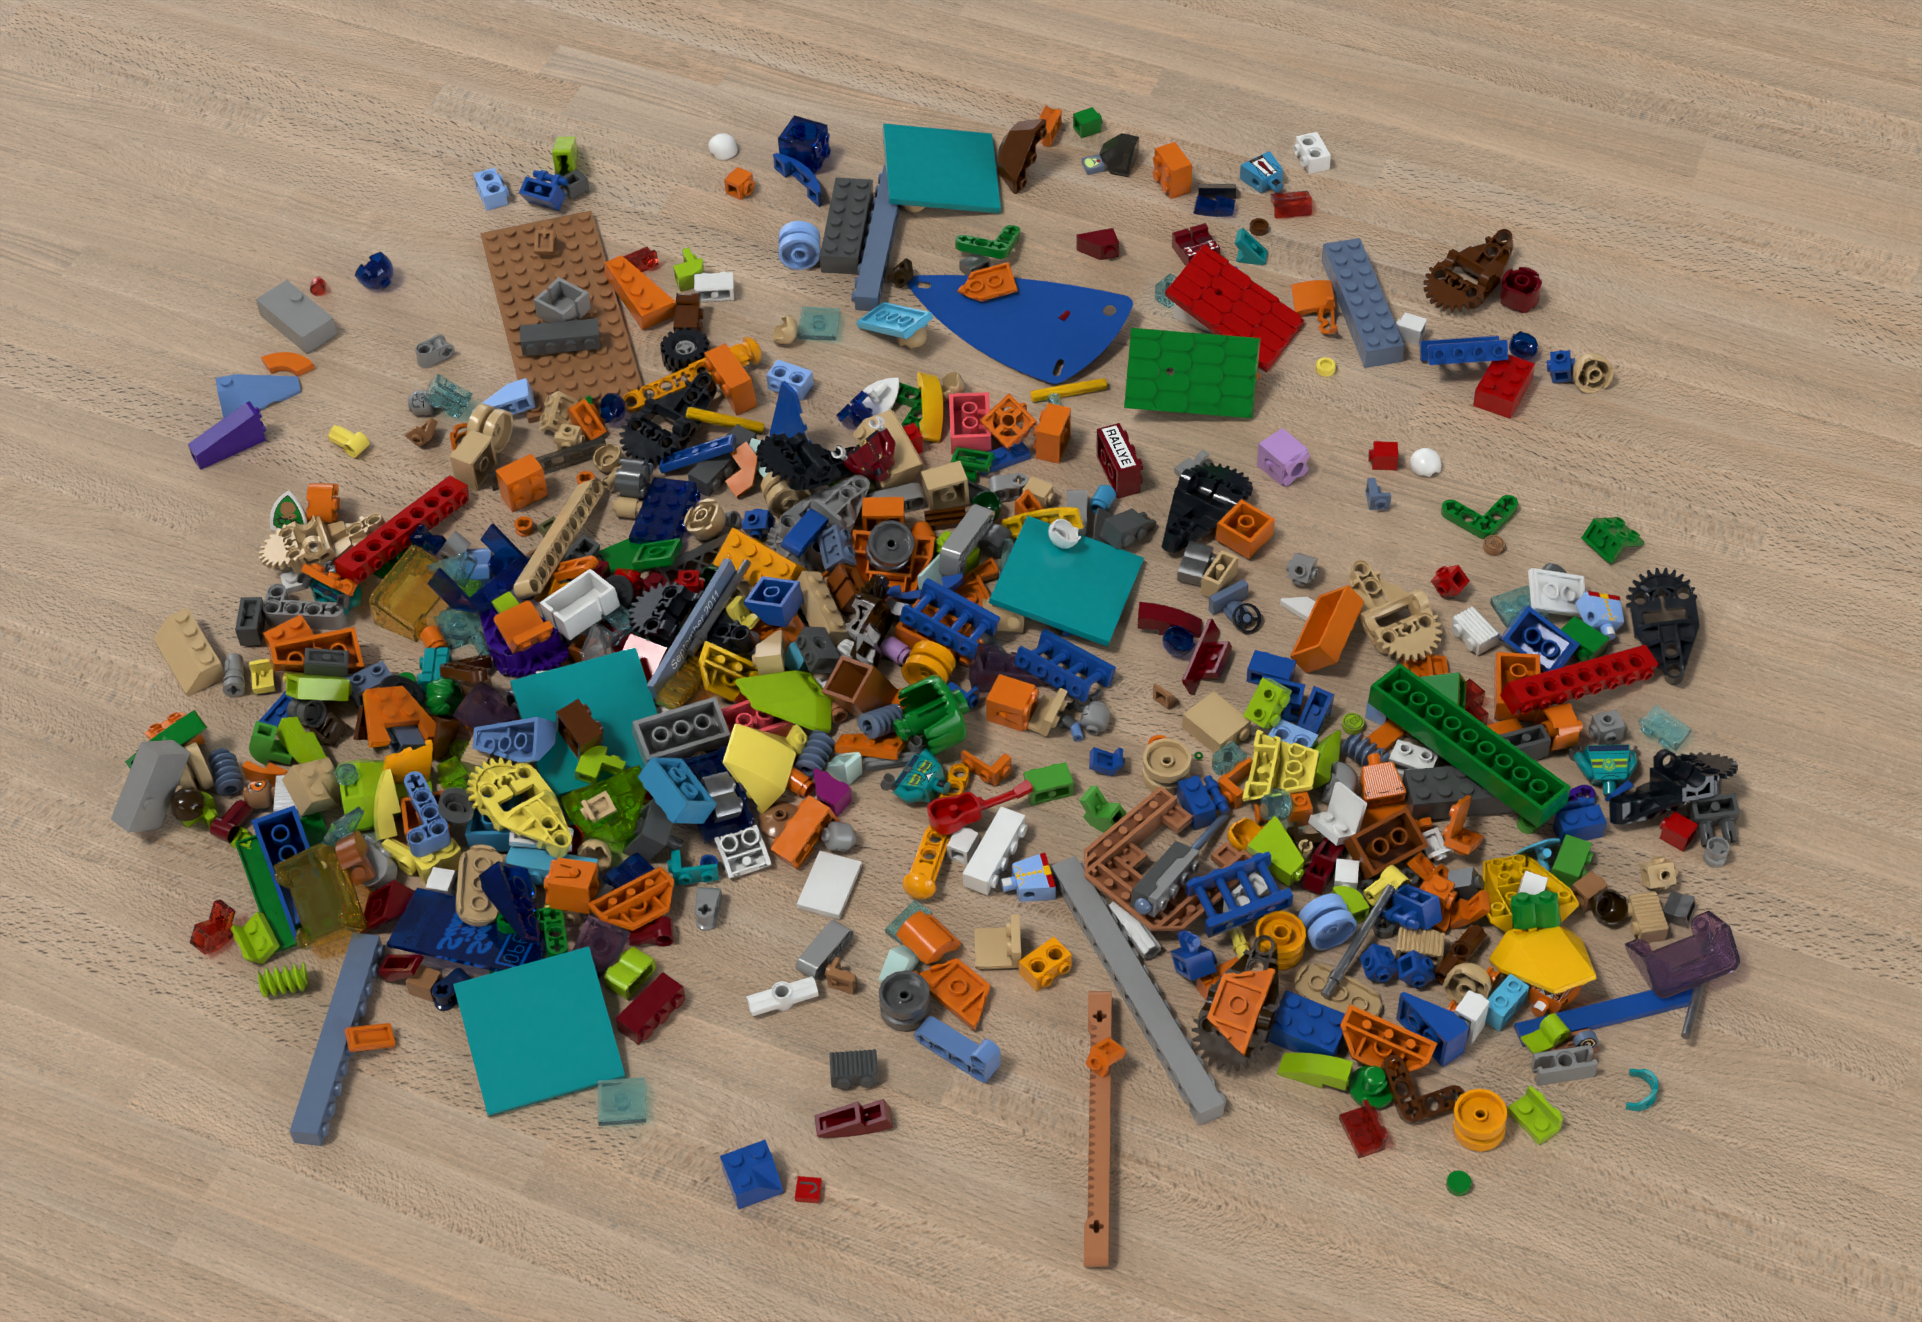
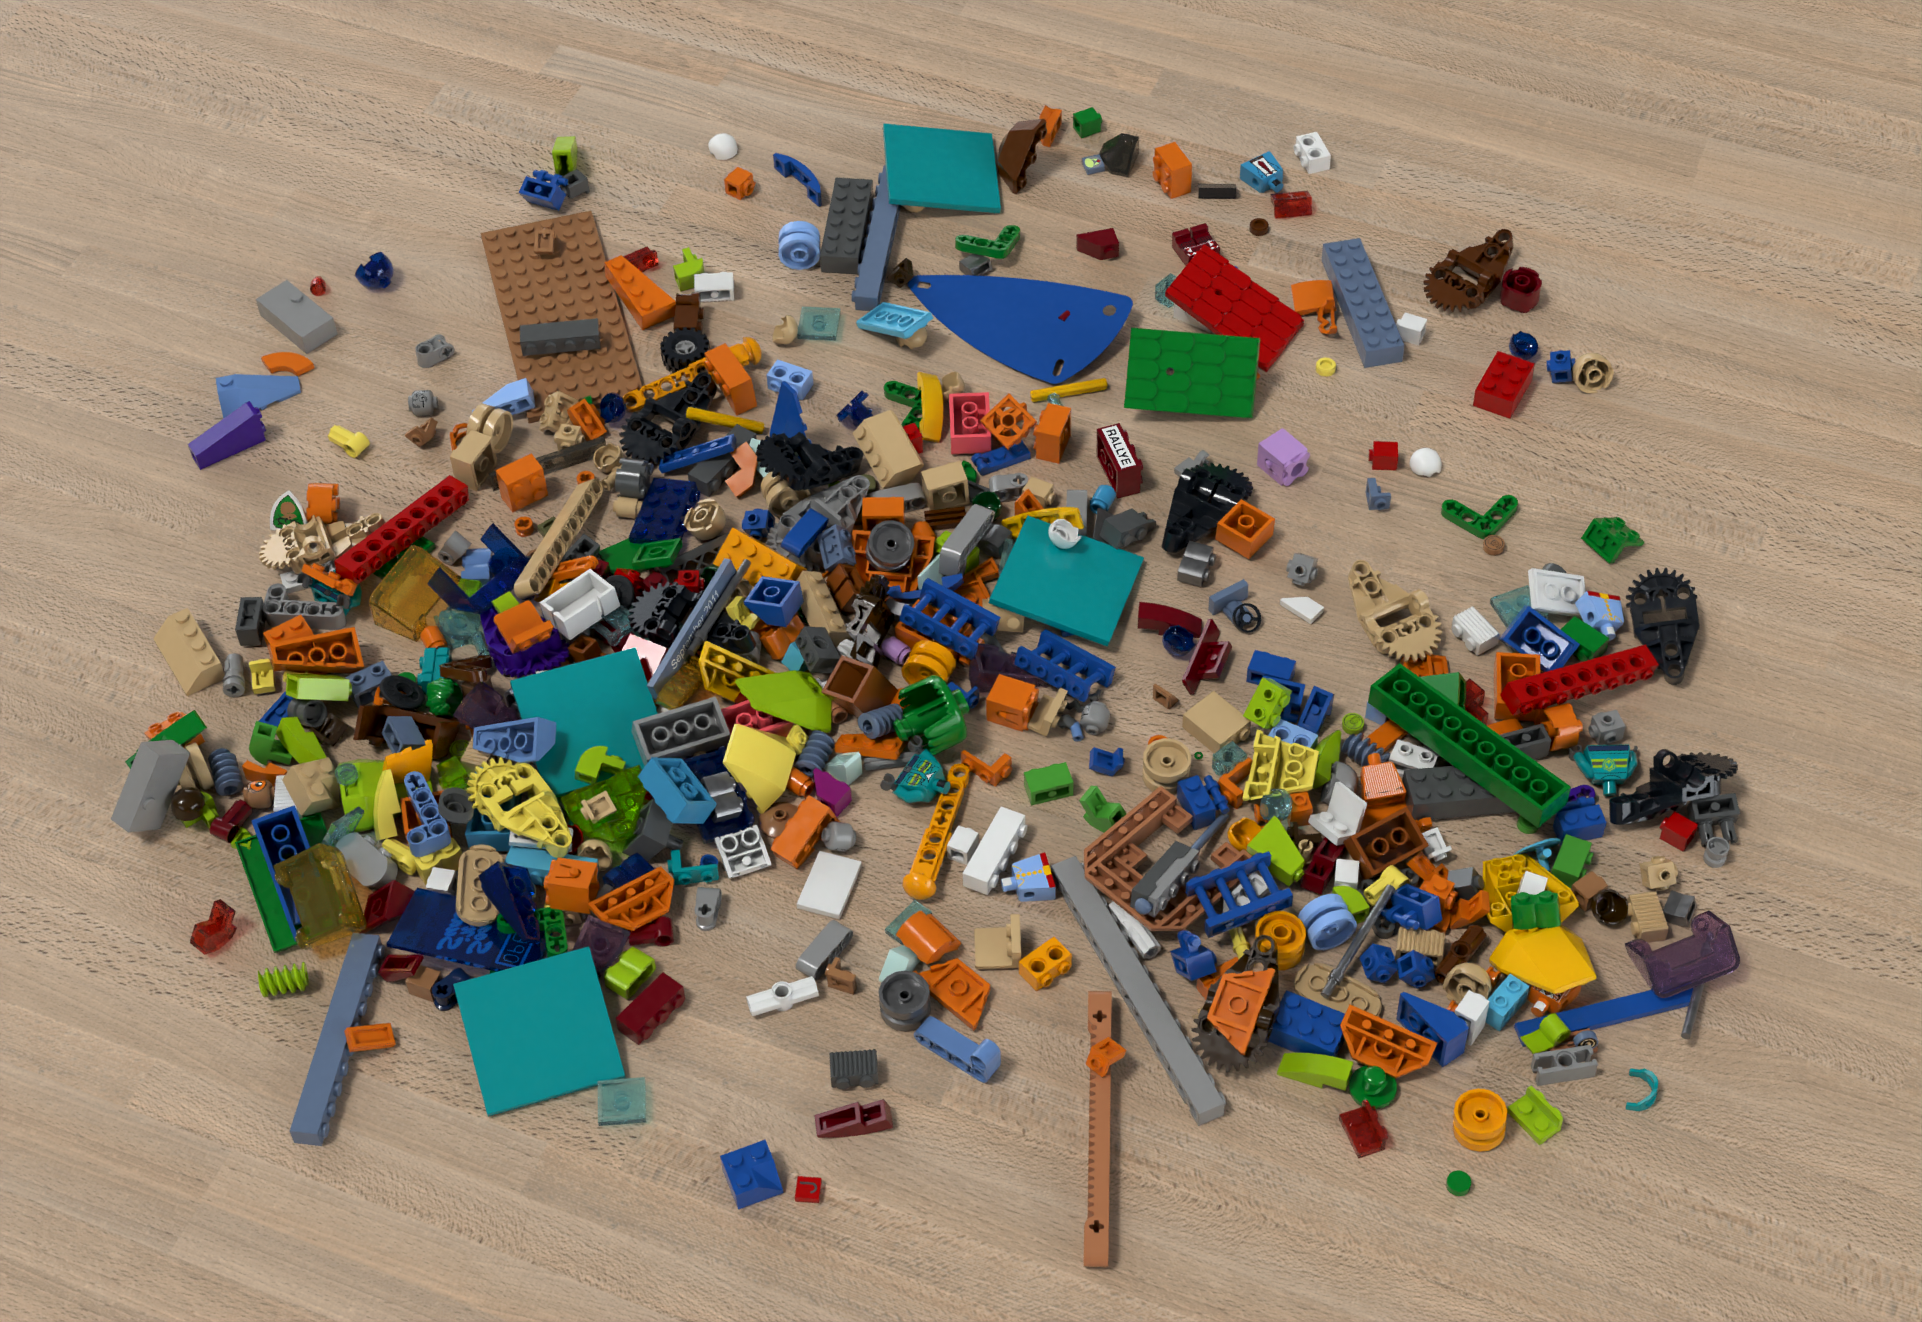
lime bracket [231,912,280,964] -> none
dark grey slope [304,648,349,677] -> none
dark orange brick [335,830,377,886] -> none
orange wing [363,686,436,748] -> none
clear blue panel [409,524,447,556] -> none
clear light blue brick [424,374,472,418] -> none
clear light blue slope [426,552,478,588] -> none
light blue brick [473,167,509,211] -> none
light grey piece [534,277,591,323] -> none
reddish brown brick [556,699,604,761] -> none
clear slope [580,623,614,661] -> none
light grey hinge [725,511,741,527] -> none
tan slope [752,630,785,675] -> none
clear blue brick [778,115,831,175] -> none
dark red torso [831,416,896,481] -> none
white shield [854,378,899,416] -> none
red piece [927,779,1033,835] -> none
green tile [950,447,995,473] -> none
orange tile [957,262,1018,302] -> none
clear blue slope [1193,195,1235,217] -> none
tan brick [1200,550,1238,597] -> none
teal slope [1234,228,1268,266] -> none
orange piece [1290,585,1364,673] -> none
reddish brown beam [1381,1055,1465,1123] -> none
blue fence [1419,335,1508,365] -> none
red brick [1431,565,1470,597] -> none
orange bracket [1443,795,1484,855] -> none
blue piece [1605,780,1634,802] -> none
clear light blue bracket [1638,705,1692,751] -> none

